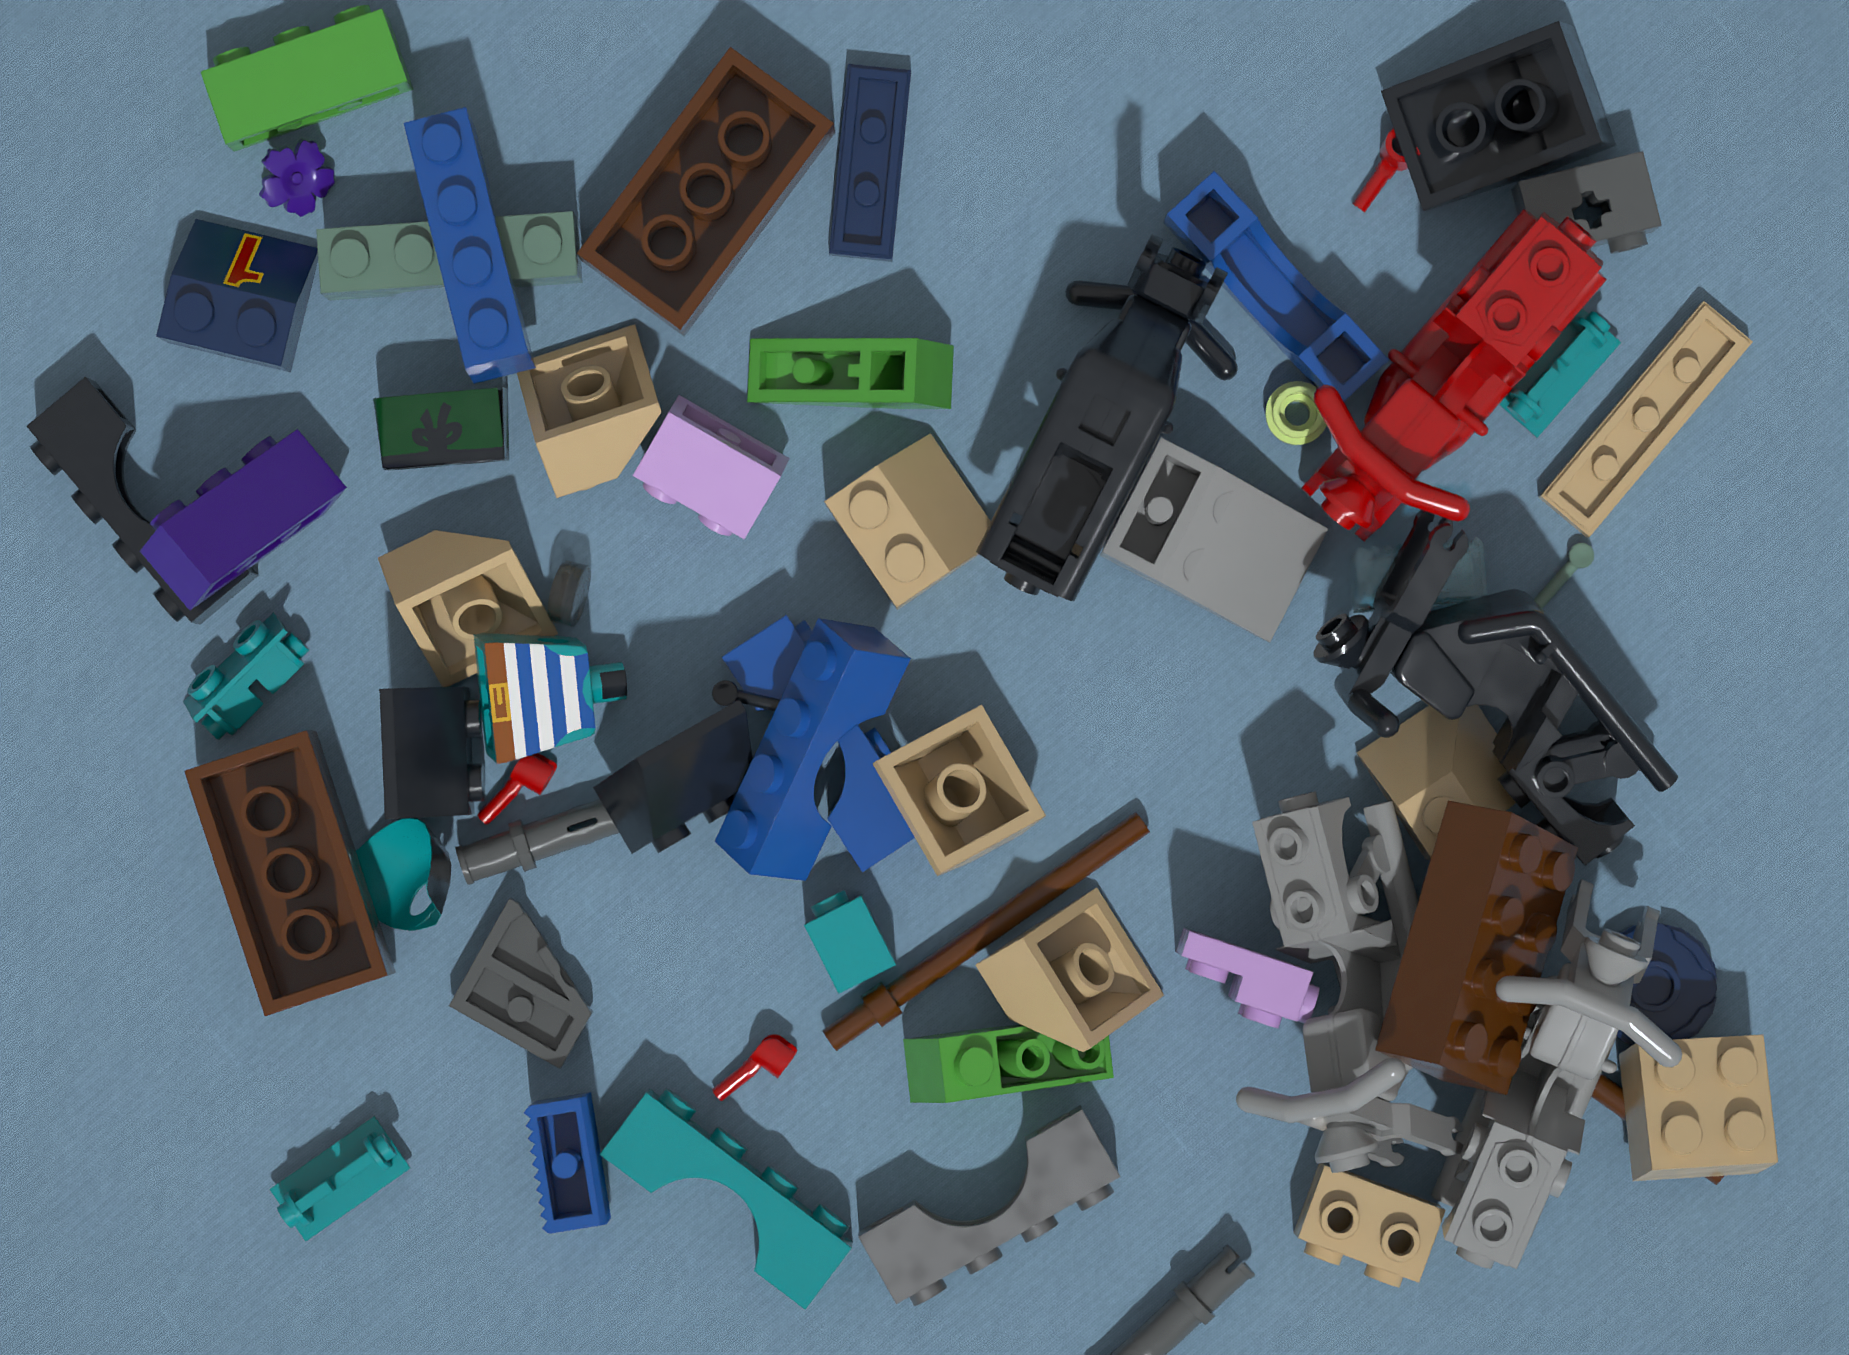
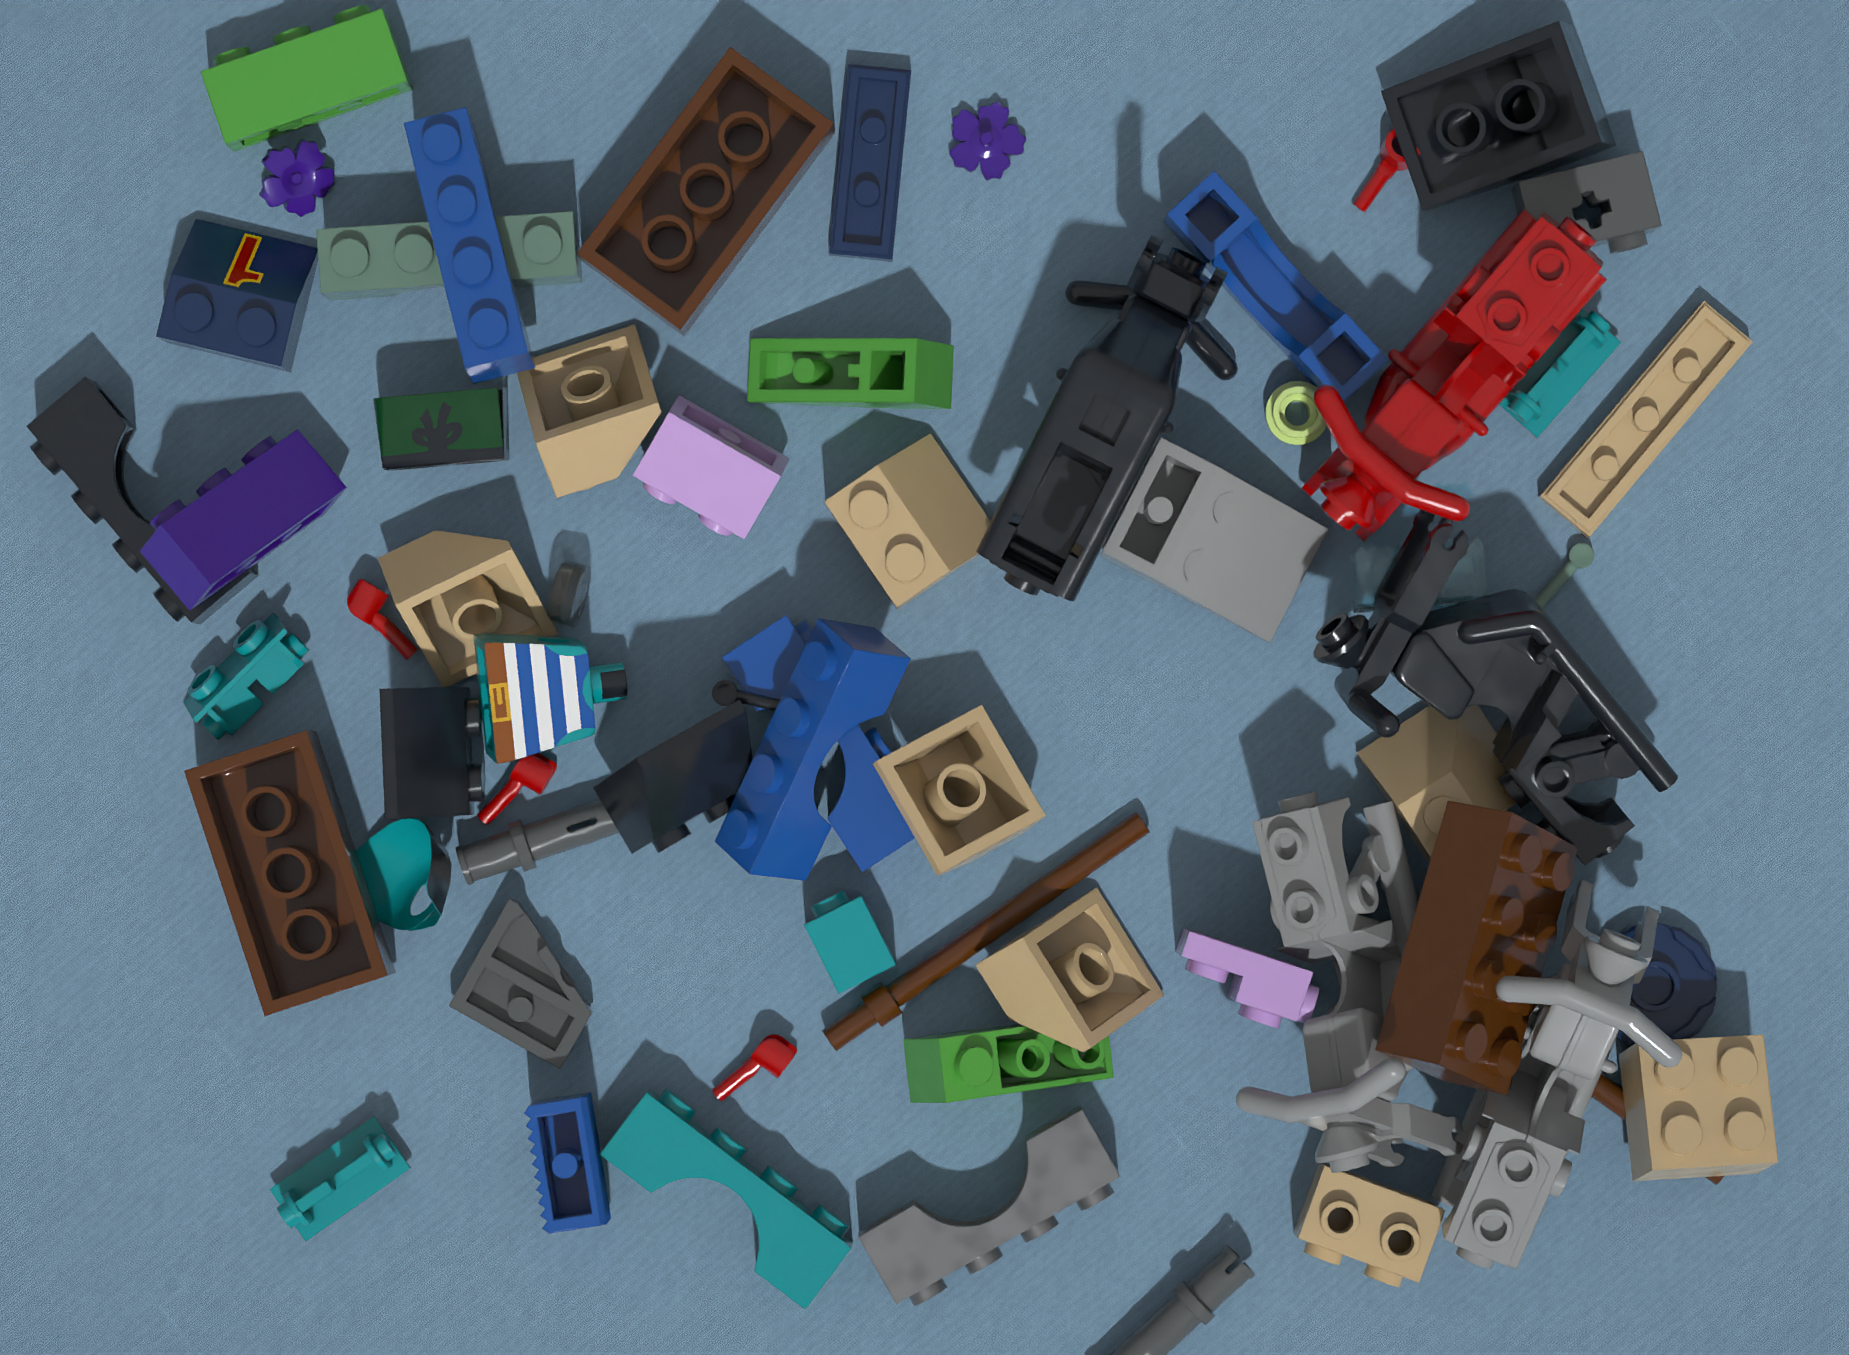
none -> red hand [347,579,418,660]
none -> dark purple plant [949,102,1026,181]

